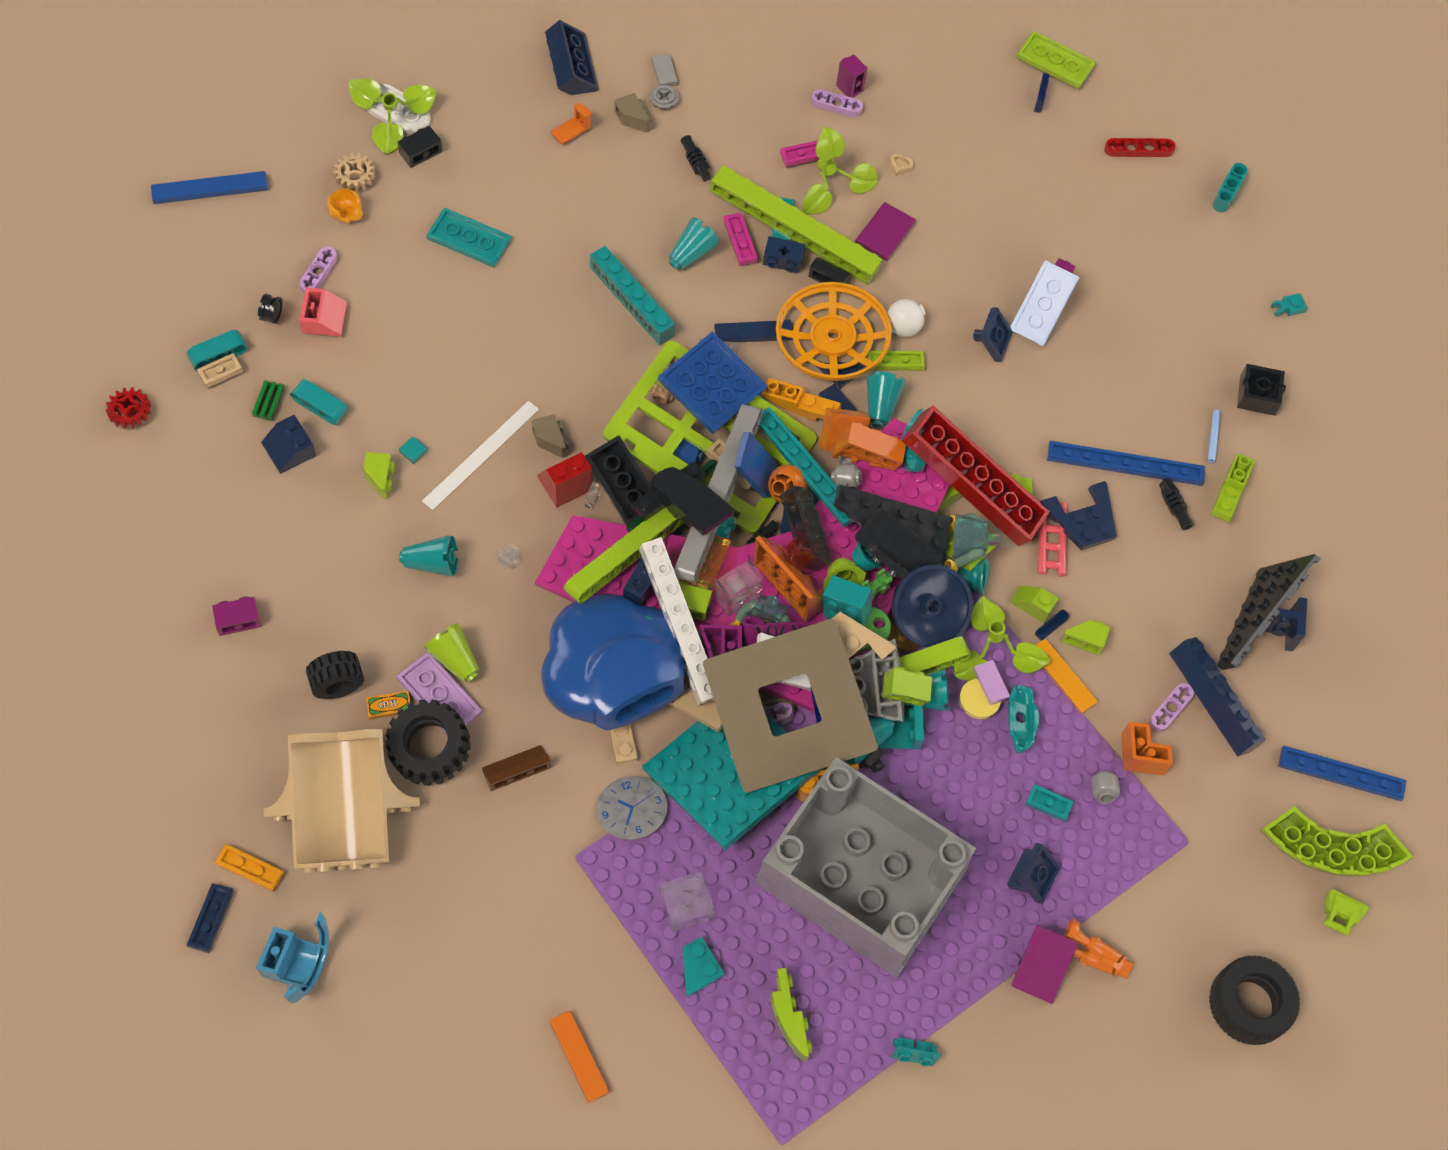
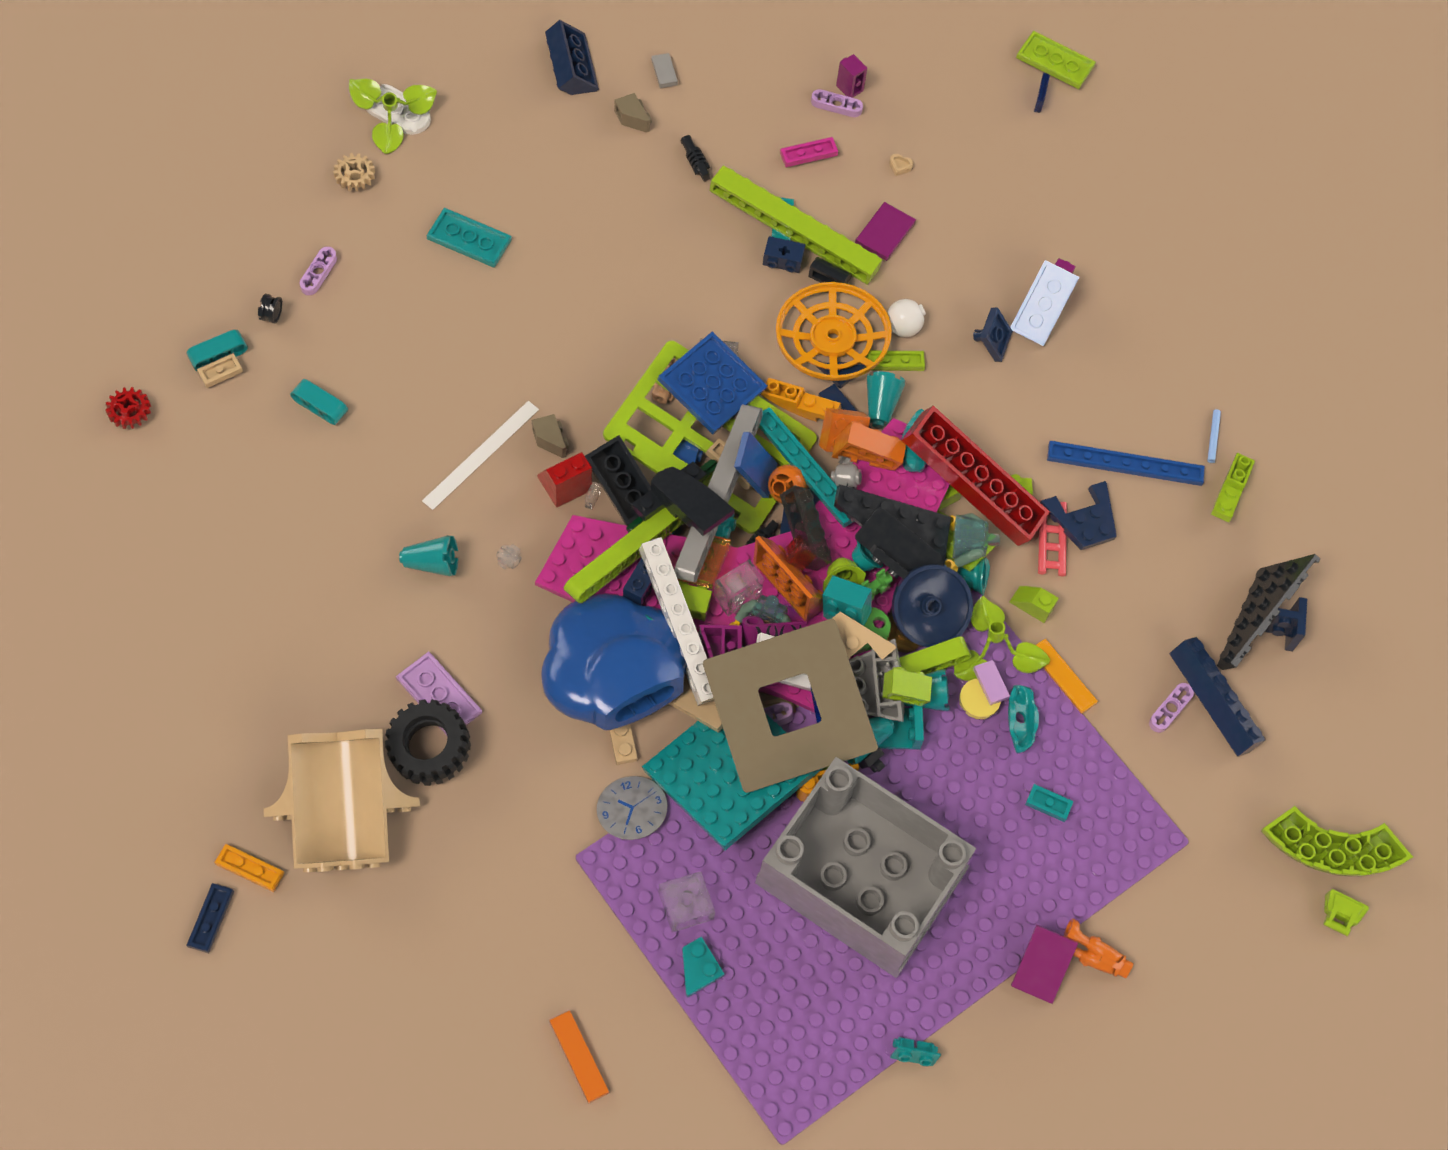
blue tile [151,171,268,204] -> none
magenta brick [212,596,261,636] -> none
green tile [252,380,285,421] -> none
dark azure piece [256,912,329,1003] -> none
dark blue slope [261,414,316,474] -> none
coral slope [299,288,347,337] -> none
black tyre [306,650,365,699] -> none
light orange hair [327,188,363,223] -> none
lime slope [364,452,395,499] -> none
light orange tile [366,691,410,720] -> none
black brick [398,125,442,168] -> none
teal tile [399,436,428,464] -> none
lime cone [425,623,480,683] -> none
reddish brown panel [482,745,551,791] -> none
orange bracket [551,102,592,145] -> none
teal brick [590,246,675,346] -> none
light grey gear [649,84,679,110] -> none
teal cone [669,217,719,270] -> none
dark blue tile [714,320,792,343] -> none
dark pink plate [723,212,758,266] -> none
lime slope [770,968,812,1061] -> none
lime plant [802,127,878,214] -> none
dark blue bracket [1007,843,1060,904] -> none
clear blue axle [1035,609,1069,640] -> none
lime slope [1060,620,1110,656] -> none
light grey head [1091,771,1120,804] -> none
red beam [1104,138,1176,157] -> none
orange brick [1121,721,1173,776] -> none
black hinge [1159,478,1194,530] -> none
black tyre [1209,955,1300,1045] -> none
teal beam [1212,163,1248,212] -> none
black brick [1237,364,1286,415] -> none
teal plate [1270,293,1308,317] -> none
blue tile [1278,746,1406,801] -> none

